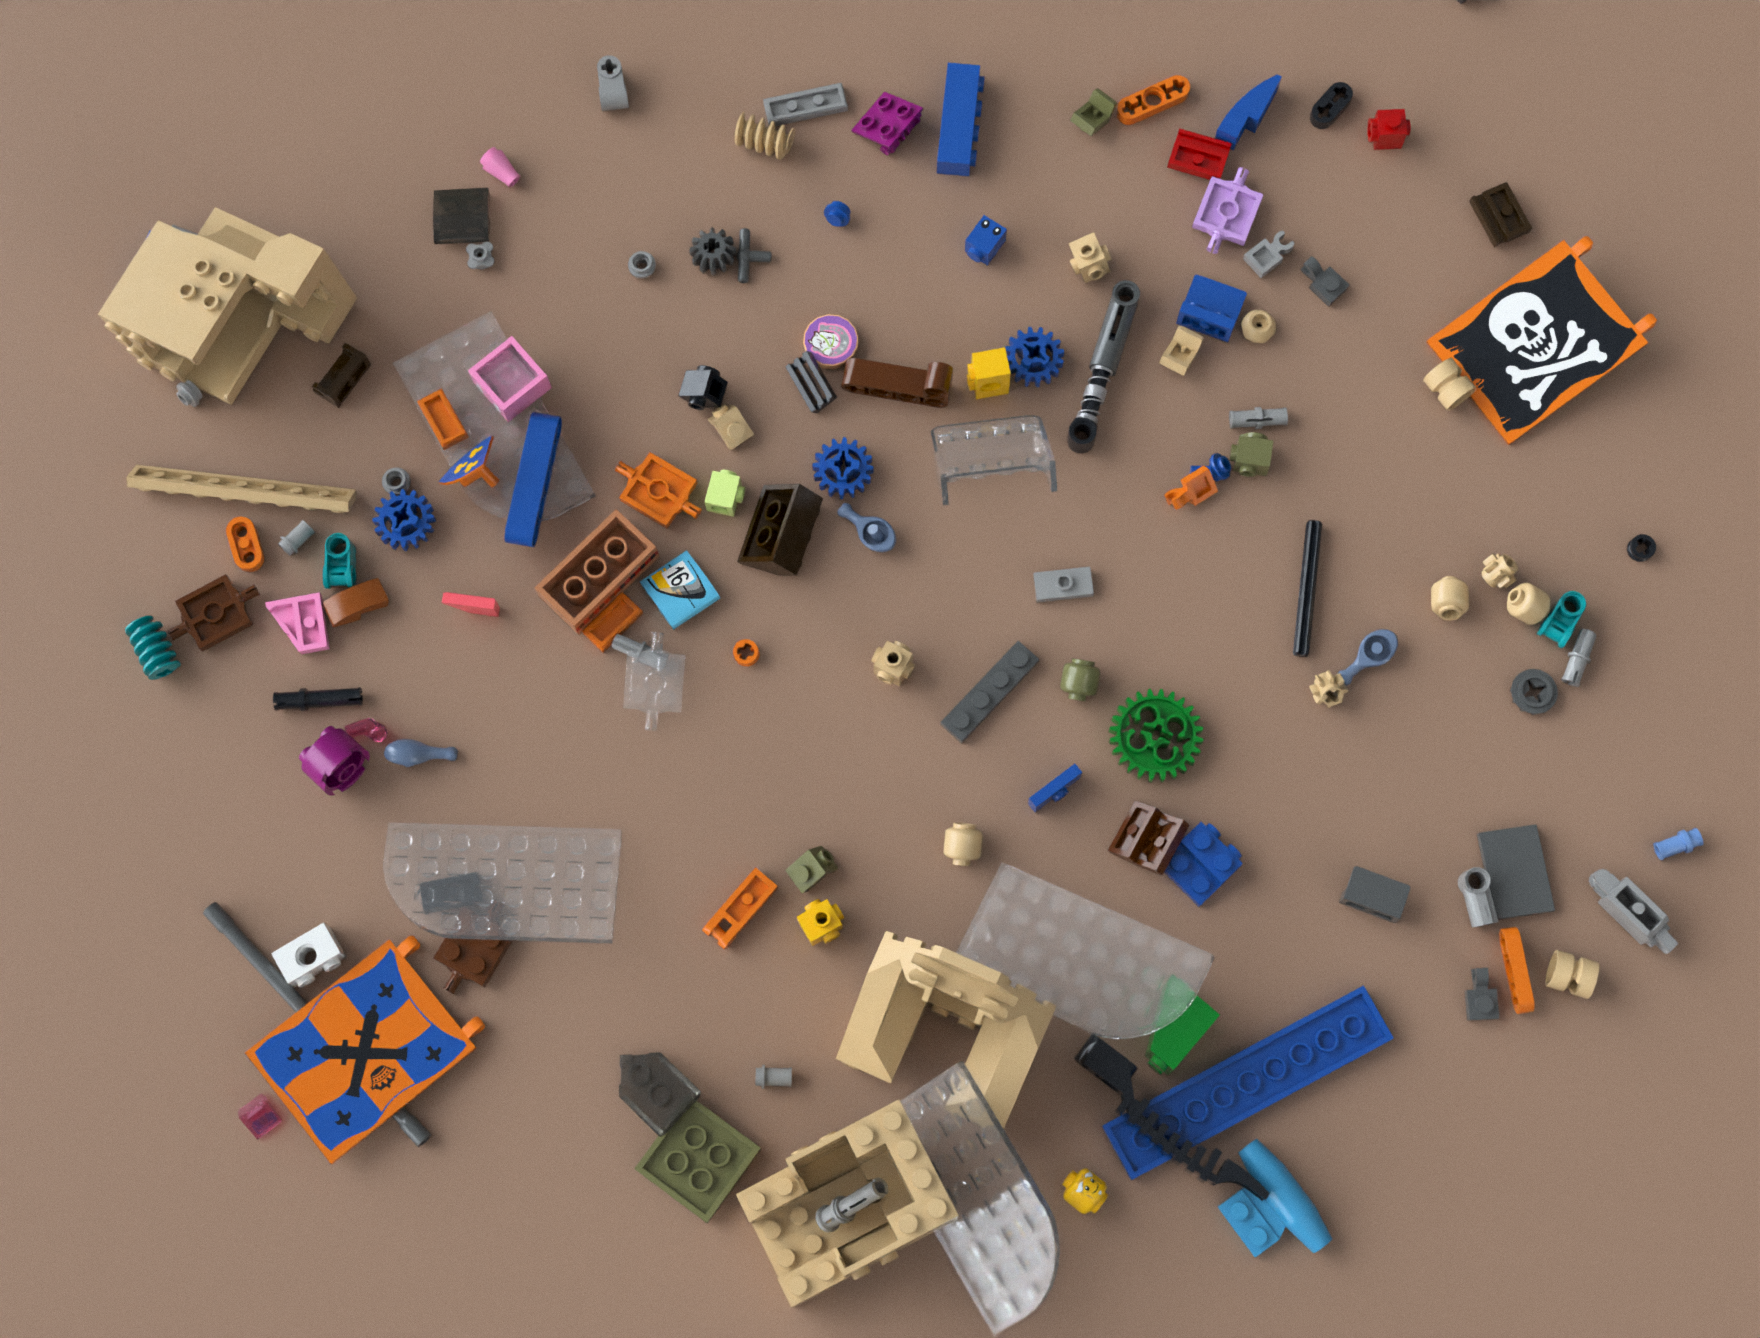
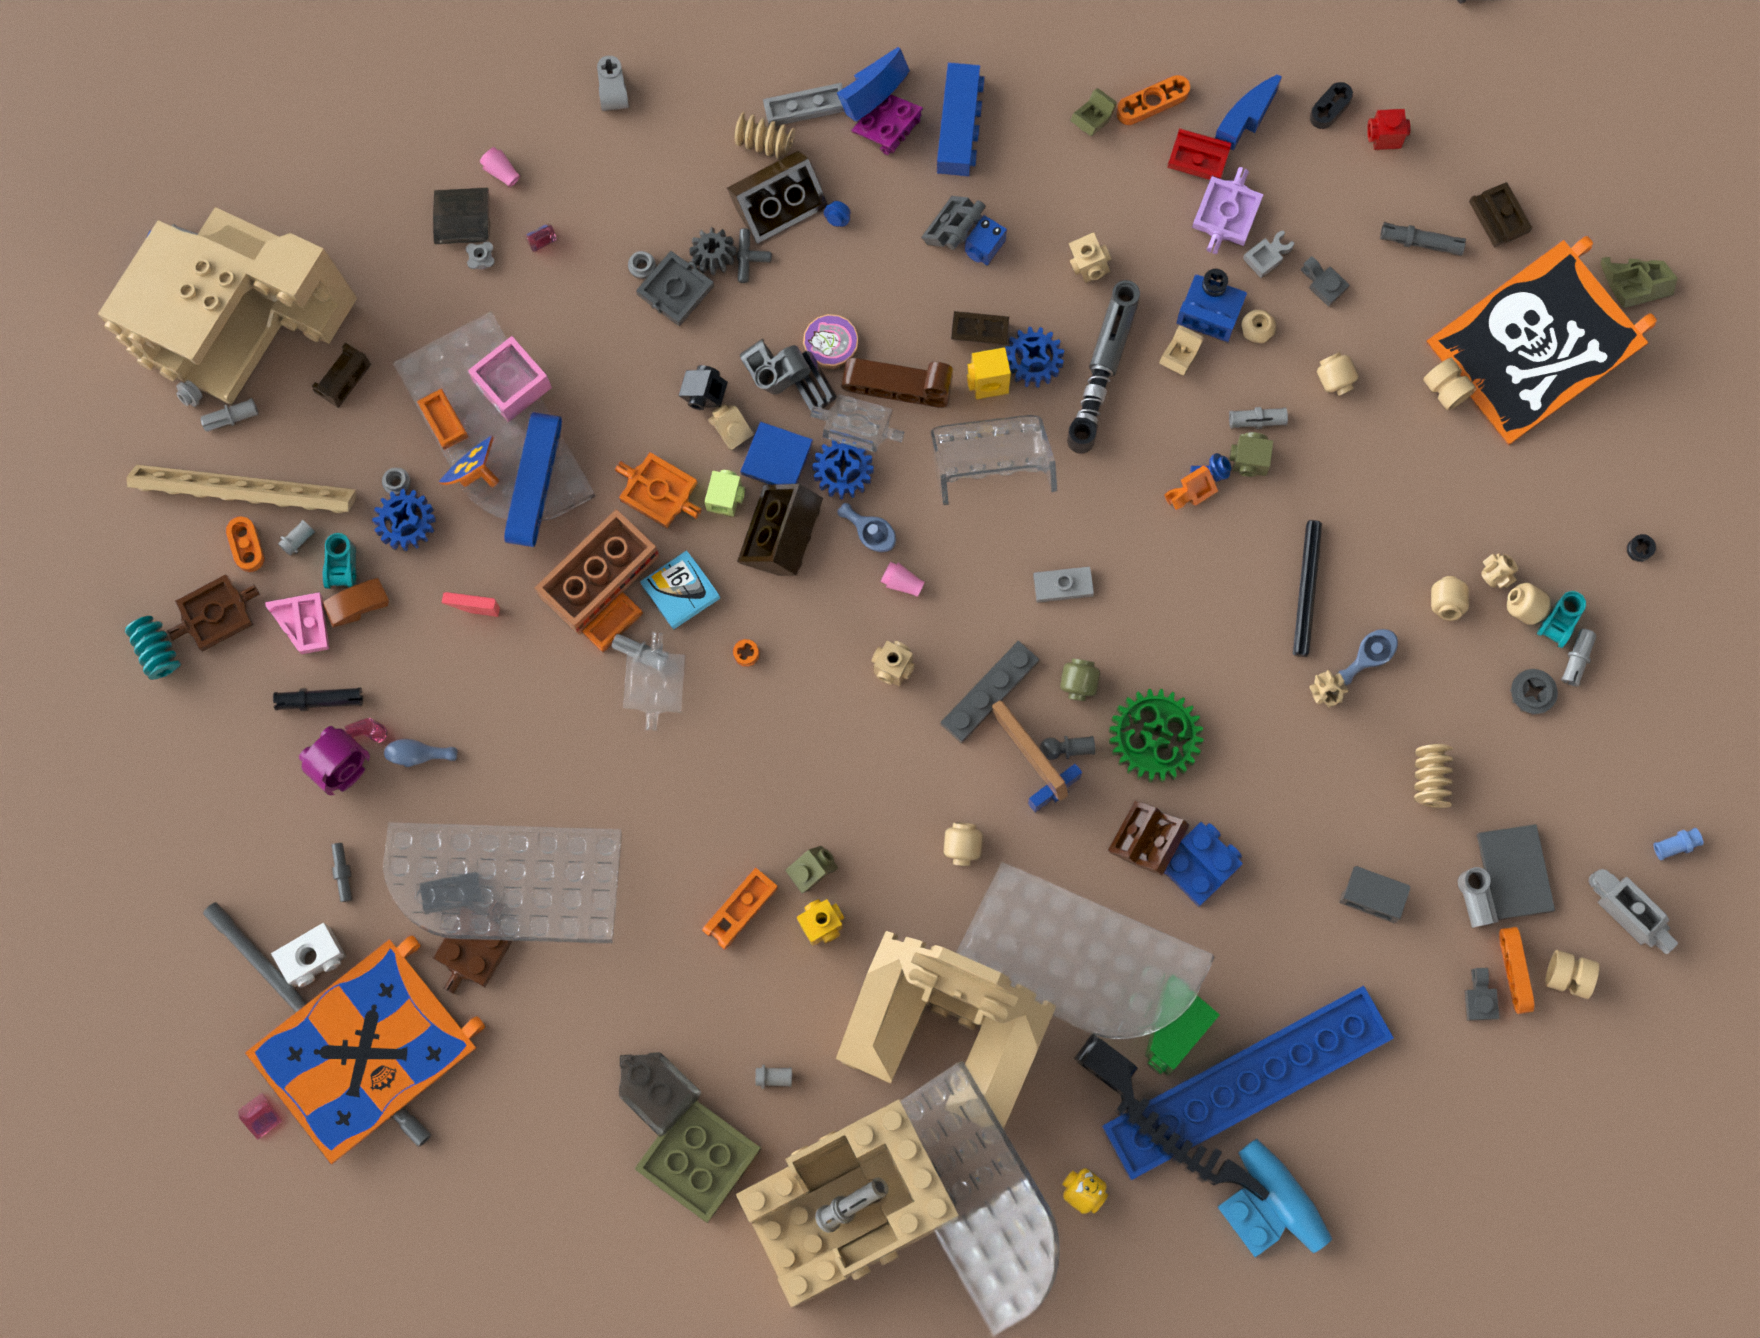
none -> light grey axle [201,398,259,432]
none -> dark grey bar [331,843,352,902]
none -> clear pink slope [524,224,557,252]
none -> dark grey plate [636,251,714,327]
none -> dark brown slope [727,151,828,244]
none -> dark grey piece [740,338,811,394]
none -> blue tile [740,422,813,485]
none -> clear plate [810,394,905,453]
none -> blue slope [837,47,910,122]
none -> bright pink cone [880,561,925,597]
none -> dark grey plate [921,196,986,250]
none -> dark brown hinge [951,311,1009,345]
none -> medium nougat tile [992,700,1068,801]
none -> dark grey pin [1039,736,1095,760]
none -> black bush [1202,269,1228,297]
none -> tan head [1317,352,1359,396]
none -> dark grey pin [1380,222,1466,256]
none -> tan piece [1414,744,1453,808]
none -> olive slope [1601,257,1678,308]

